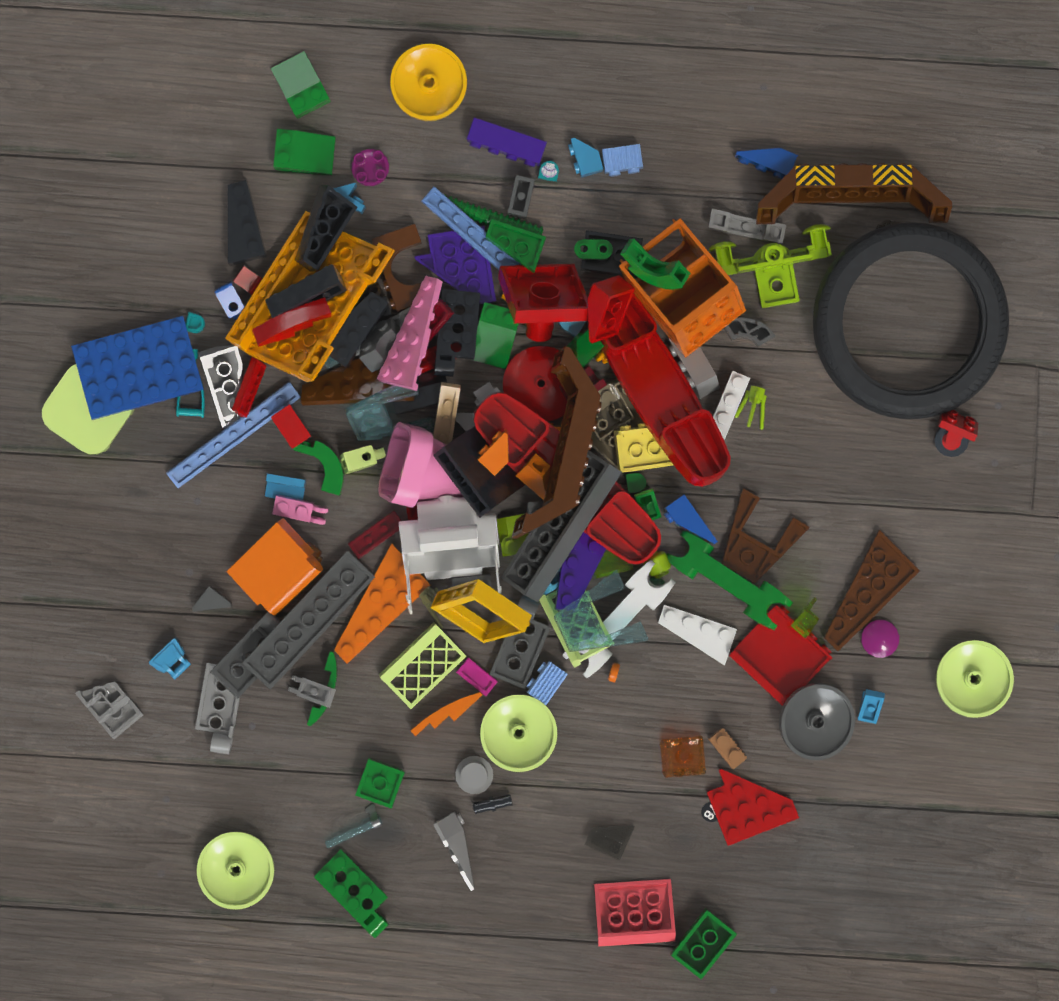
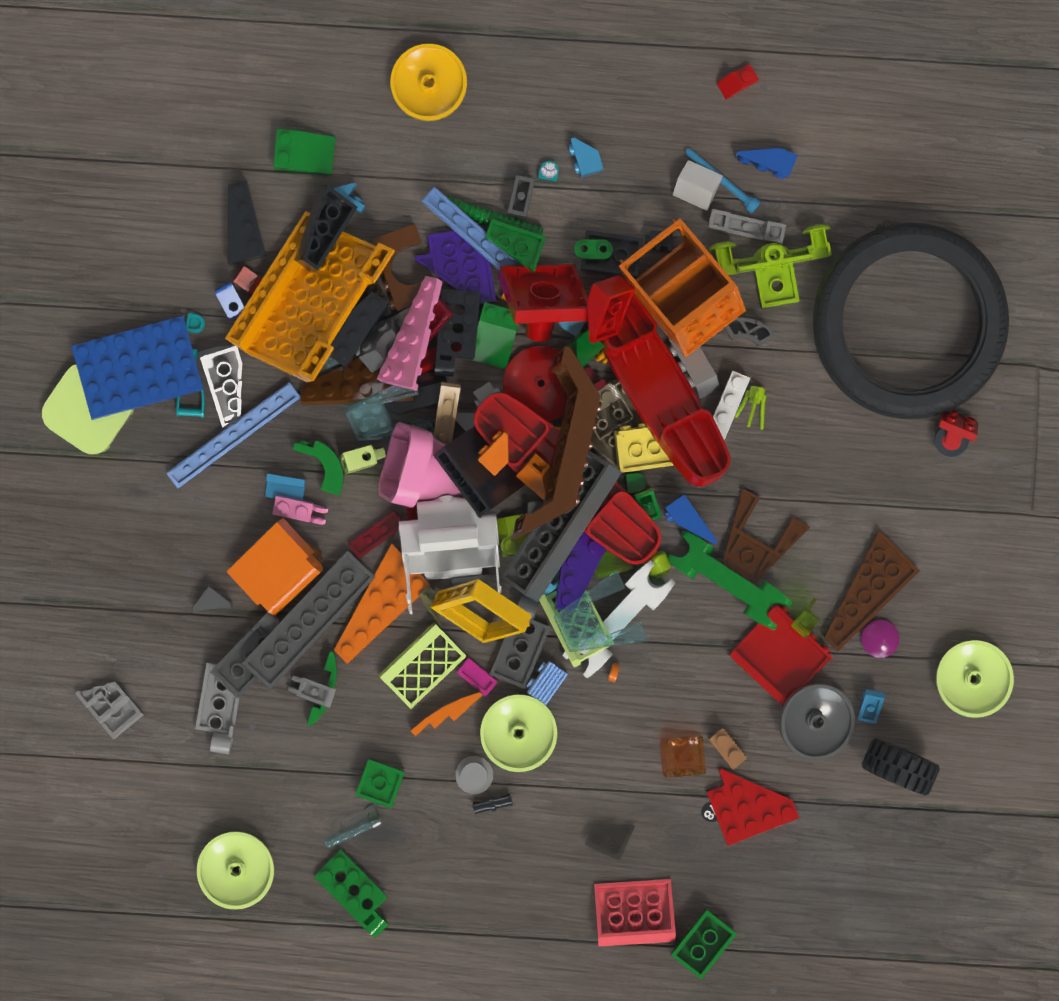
dark azure piece [149,637,191,680] -> none
red plate [232,357,267,418] -> none
red slope [252,298,331,347] -> none
black brick [265,264,347,318] -> none
green slope [271,51,331,119] -> none
red panel [271,404,311,448] -> none
magenta dish [352,149,389,186] -> none
light grey wedge [433,811,475,891] -> none
dark purple brick [467,118,547,168] -> none
light blue brick [602,144,643,177] -> none
green arch [620,238,691,290] -> none
white wing [658,605,737,665] -> none
reddish brown slope [756,163,952,224] -> none
none -> black brick [645,230,673,253]
none -> white slope [673,160,723,211]
none -> dark azure piece [685,148,761,214]
none -> red slope [716,64,759,100]
none -> black tyre [862,738,940,796]

